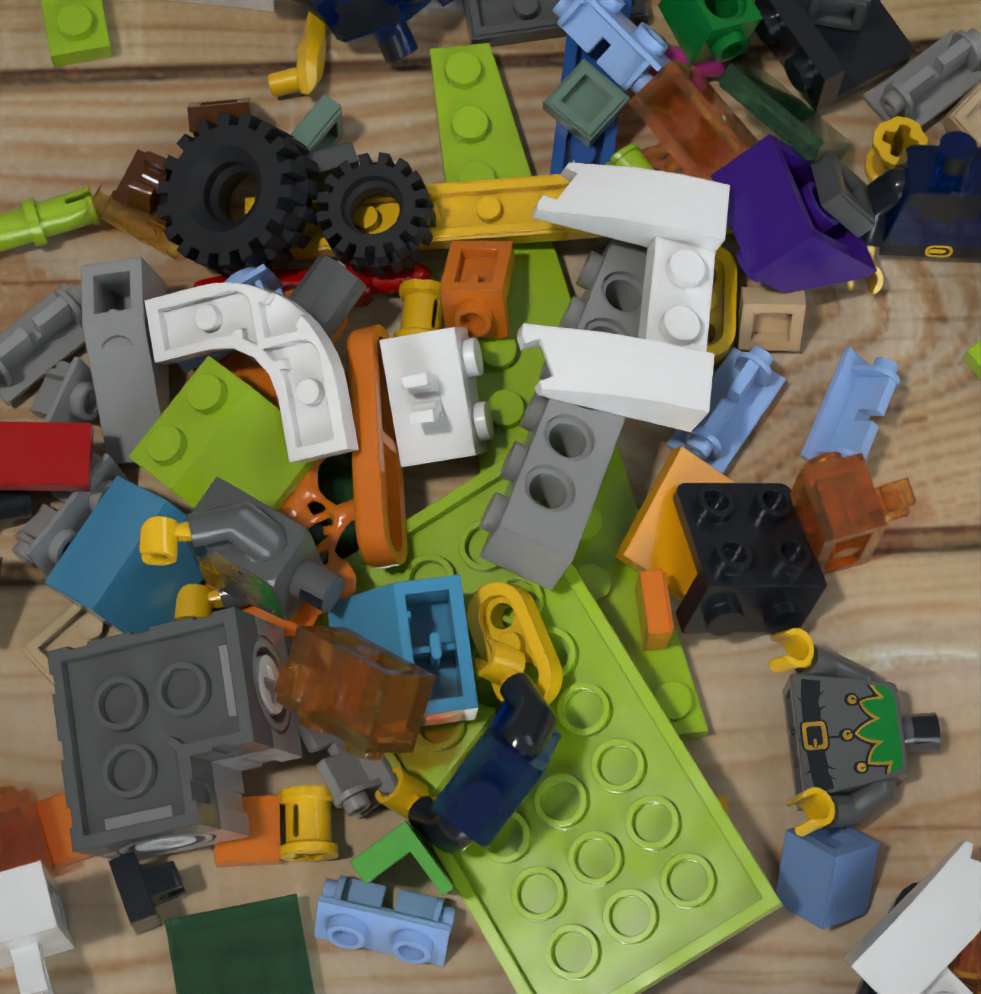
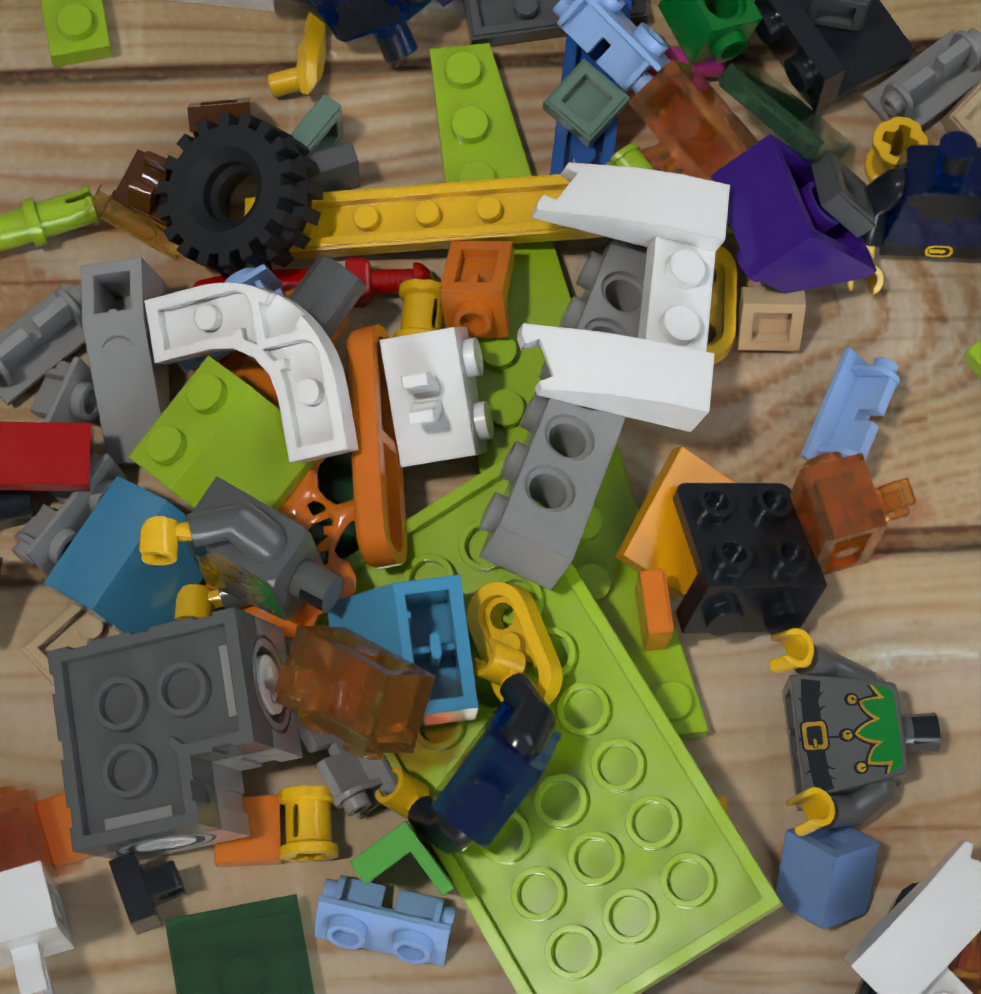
black tyre [316,152,436,276] -> none
light blue hinge [666,346,786,474] -> none

